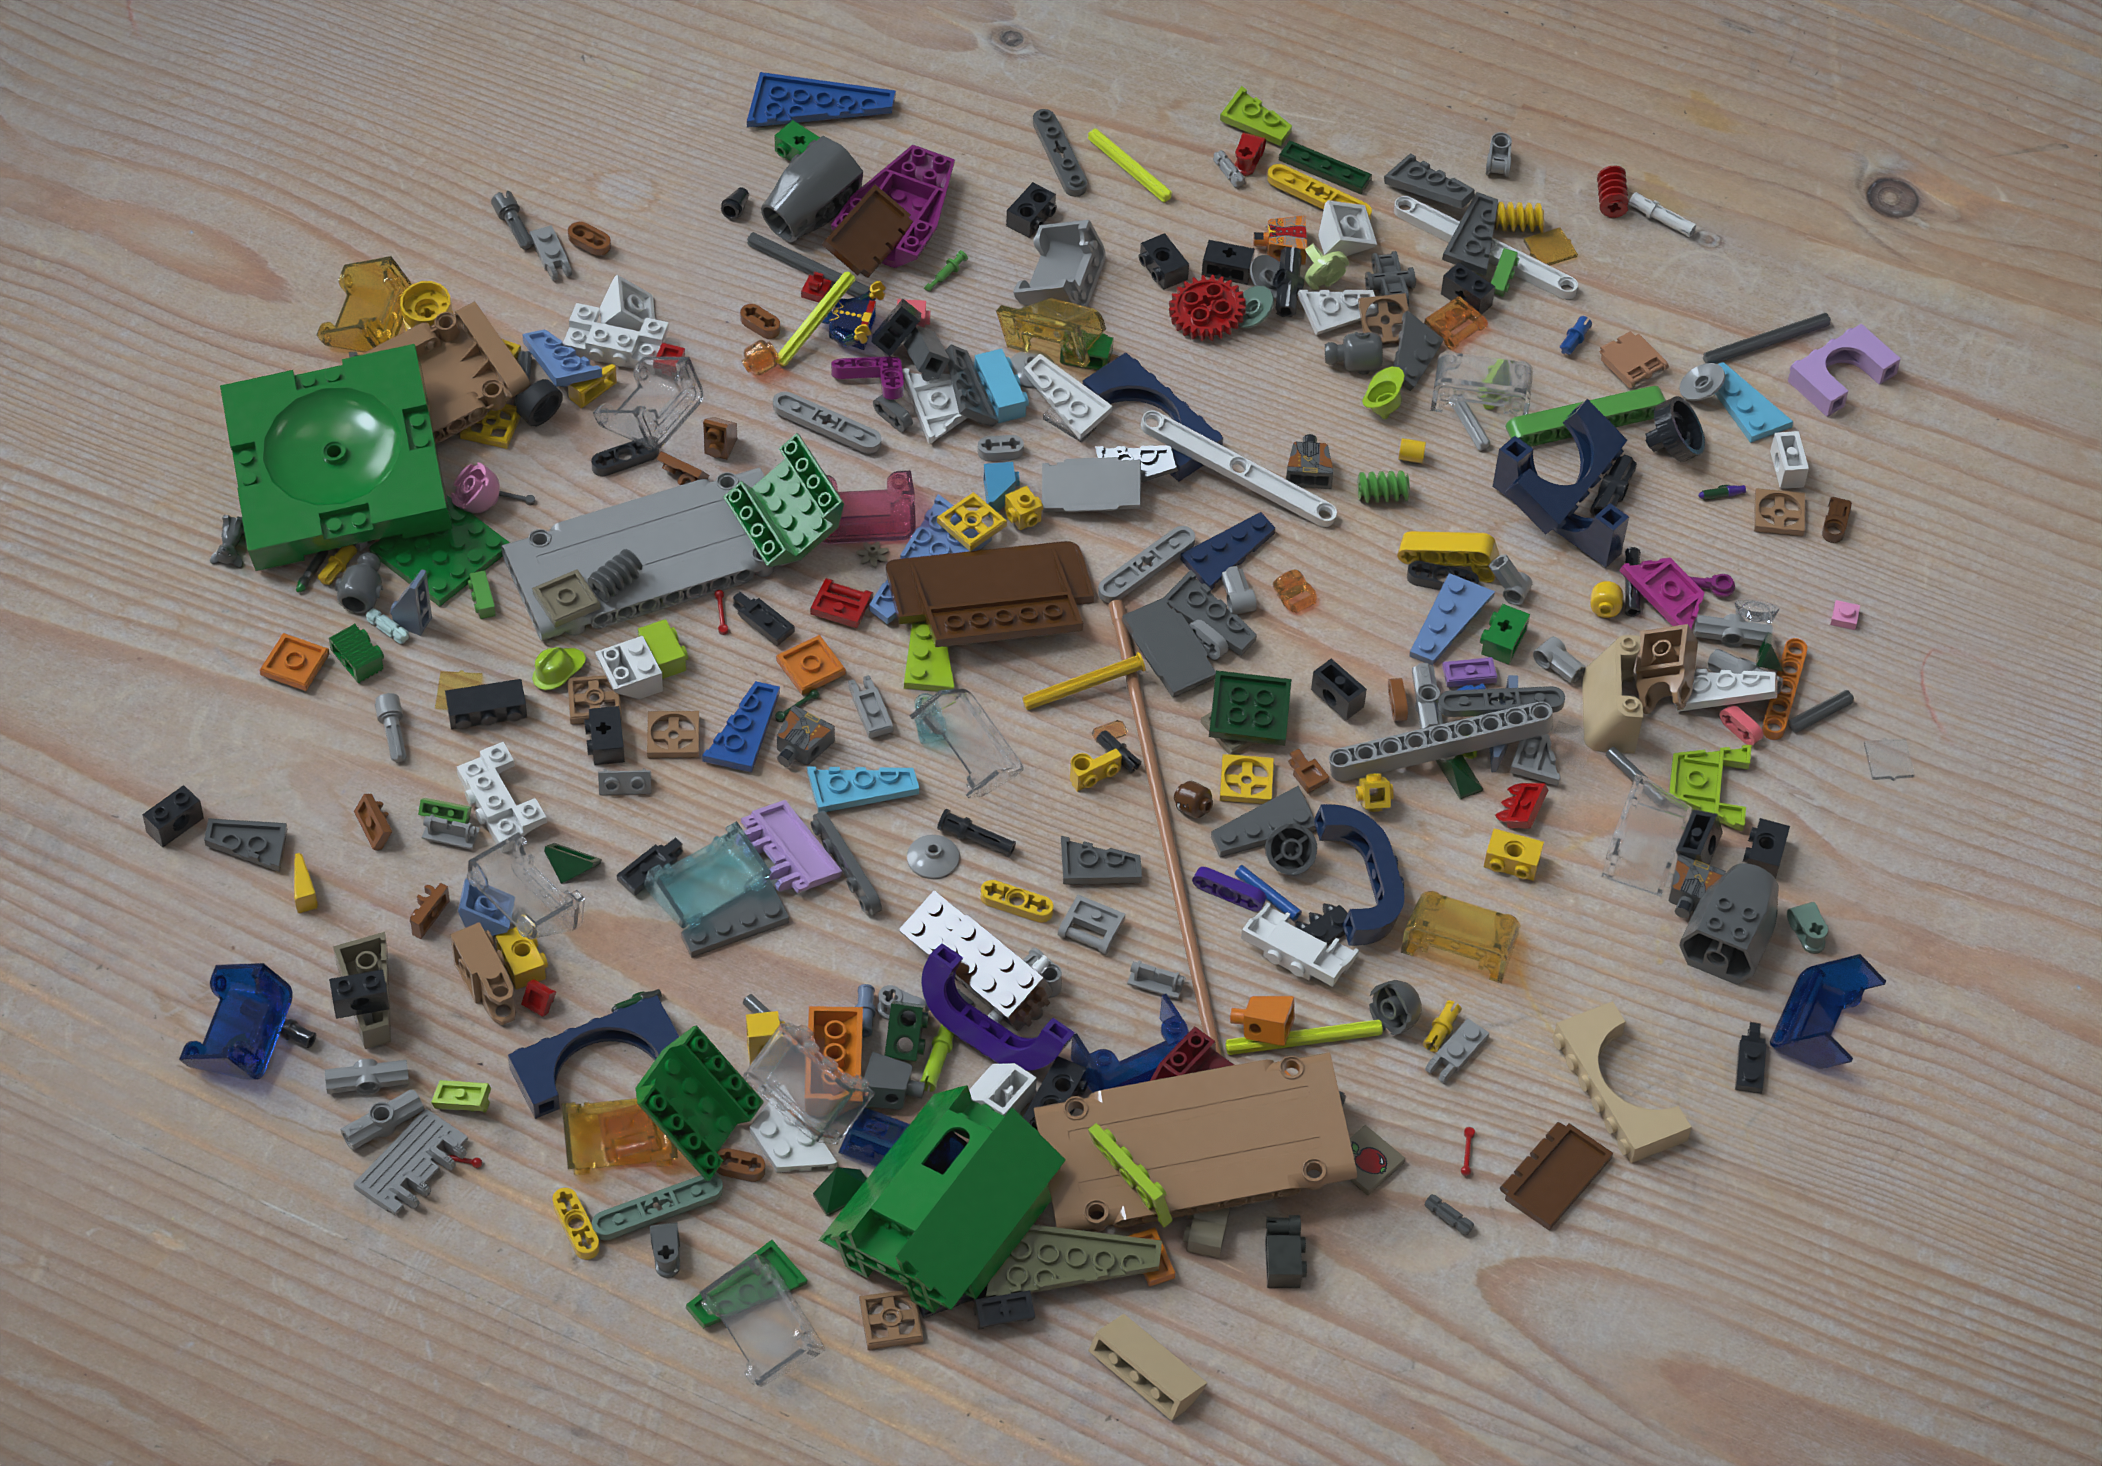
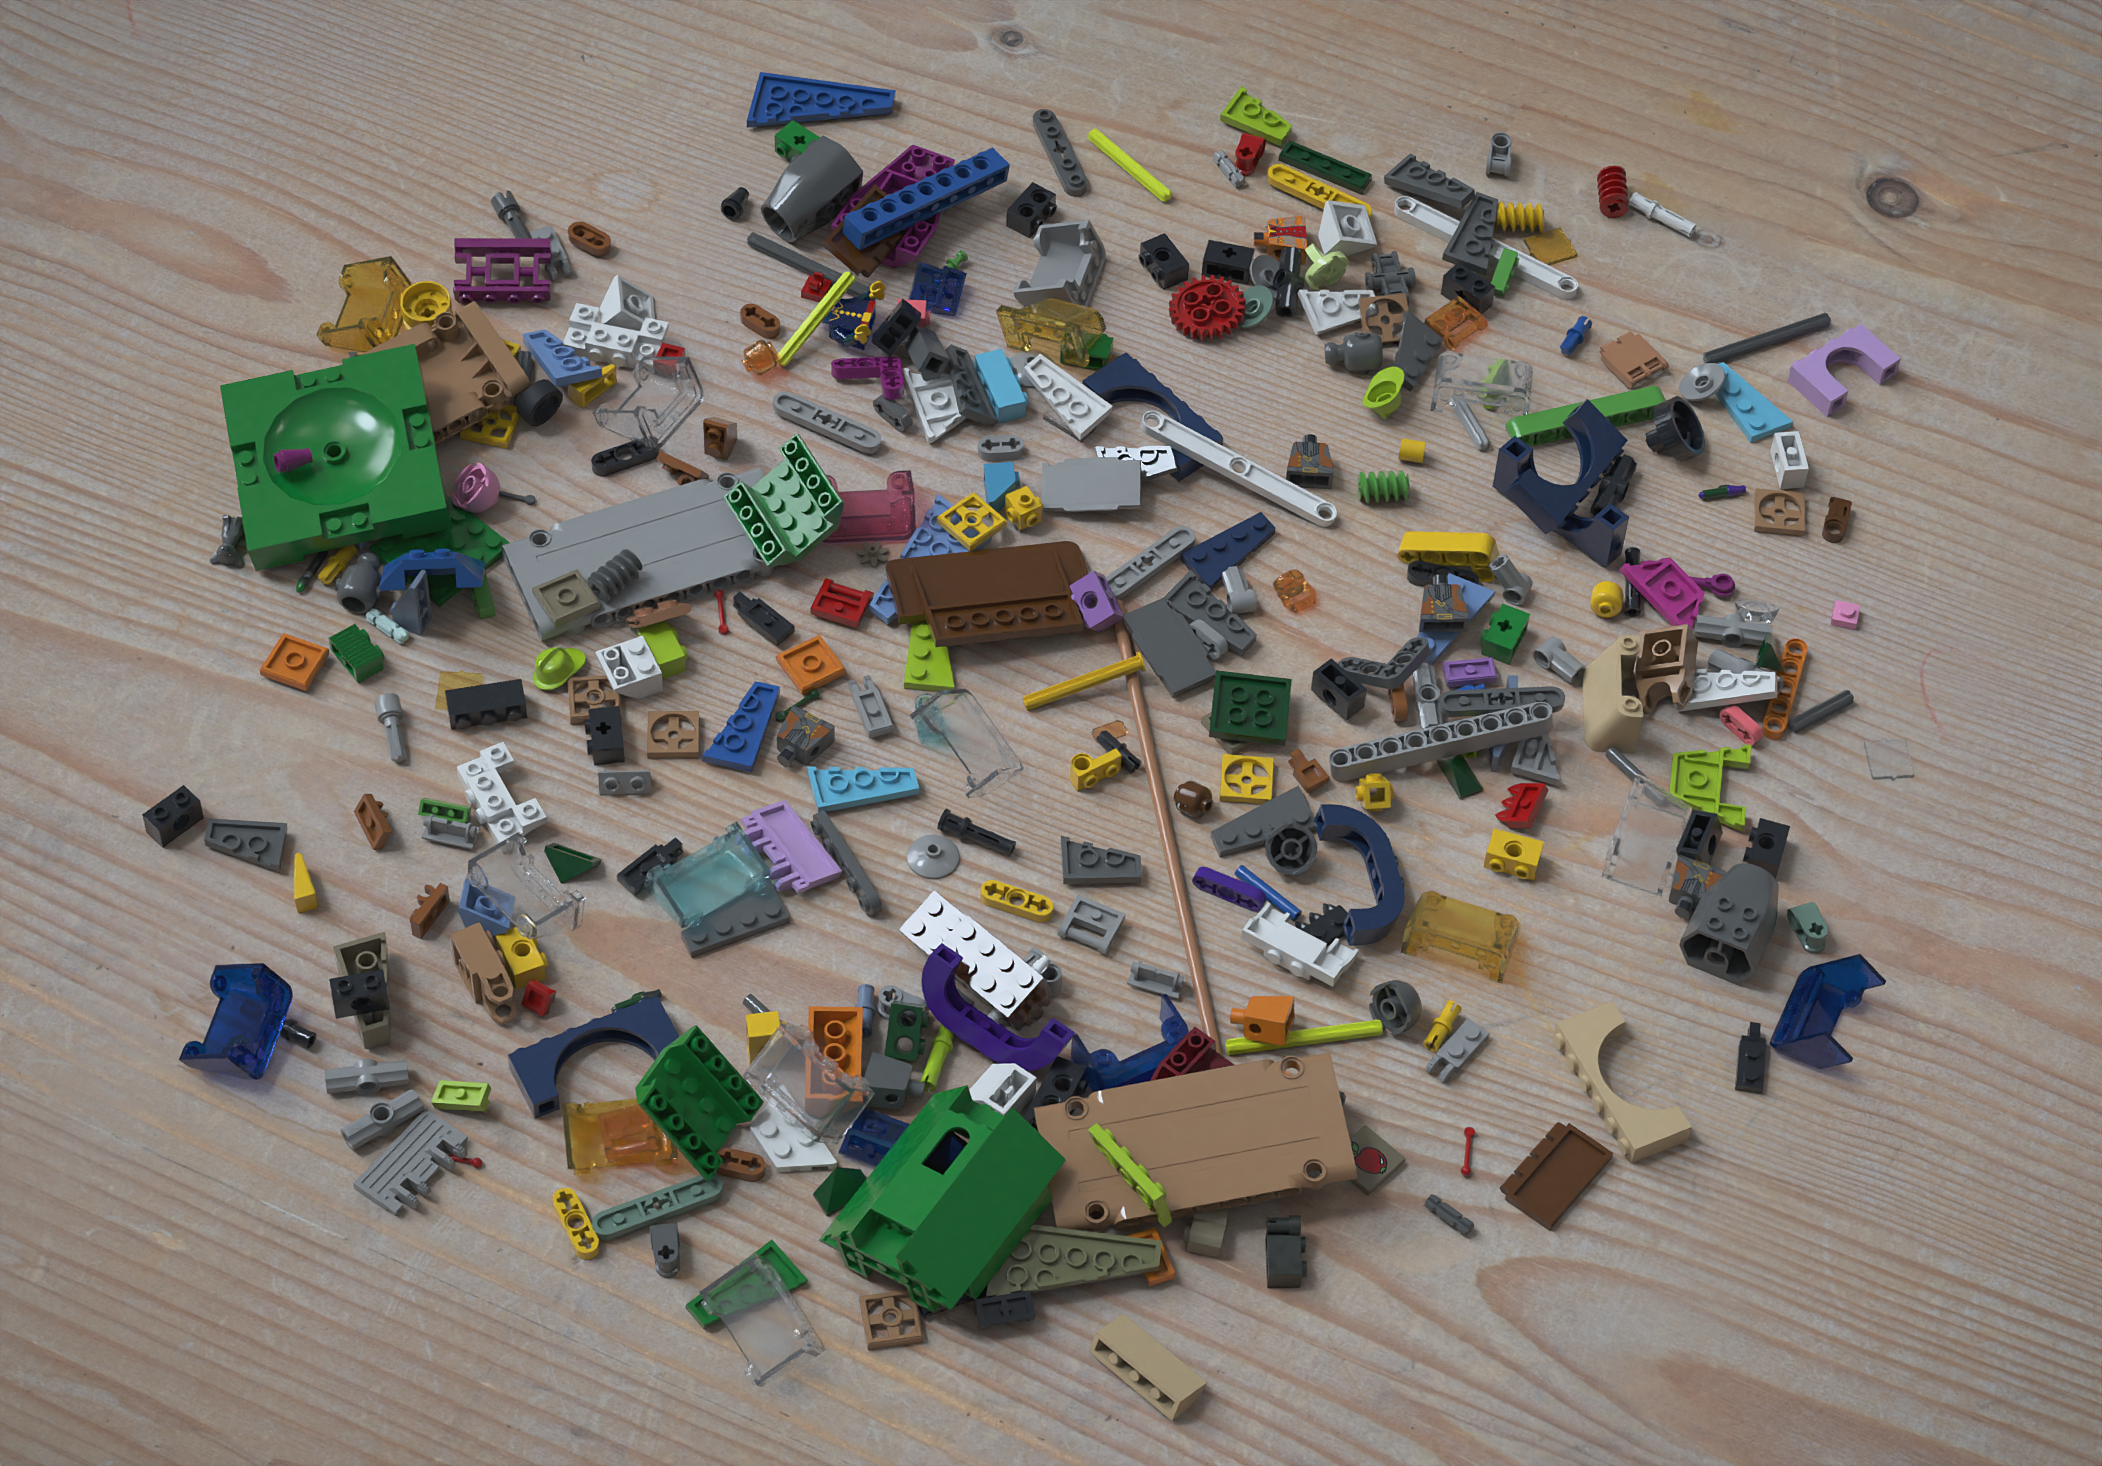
none -> magenta cone [273,448,313,474]
none -> blue slope [379,549,485,591]
none -> magenta fence [453,238,552,303]
none -> nougat plate [625,599,691,628]
none -> blue brick [842,147,1010,250]
none -> clear blue slope [908,262,967,316]
none -> medium lavender brick [1070,571,1123,632]
none -> dark grey beam [1338,637,1430,689]
none -> torso [1419,574,1469,632]

